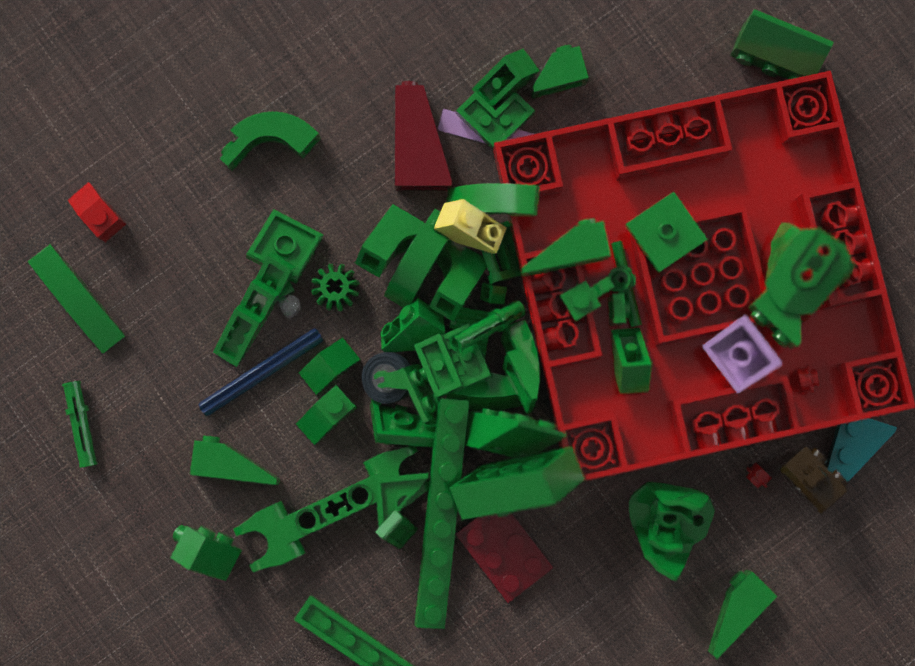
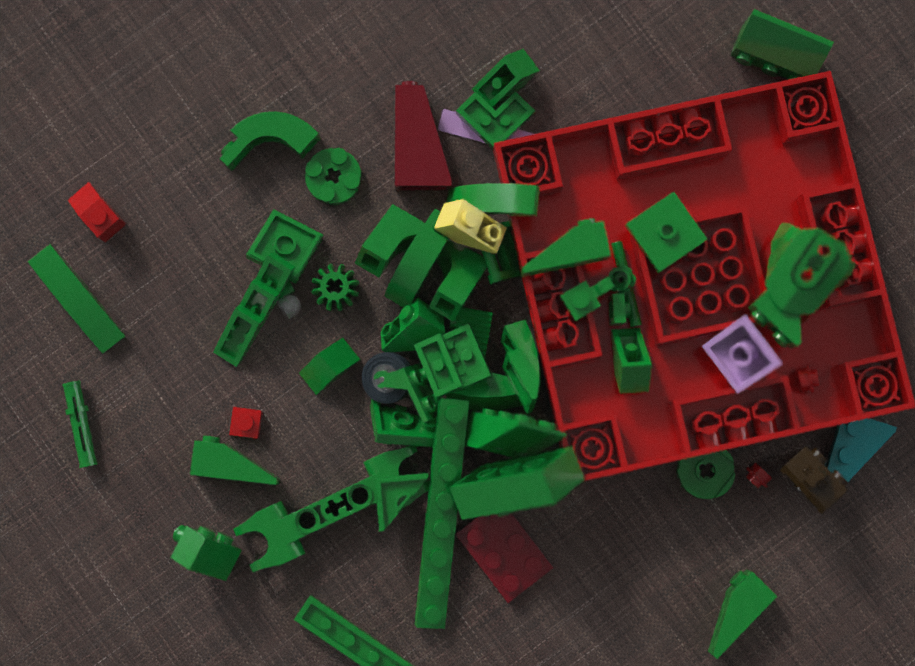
dark blue axle [198,328,323,416] -> none
green slope [296,385,357,445] -> none
green tile [376,510,418,549] -> none
green pin [449,300,526,353] -> none
green piece [480,282,507,304] -> none
green slope [531,45,589,99] -> none
green piece [629,482,715,581] -> none
none -> red plate [229,407,263,439]
none -> green plate [305,148,362,205]
none -> green plate [676,450,735,499]

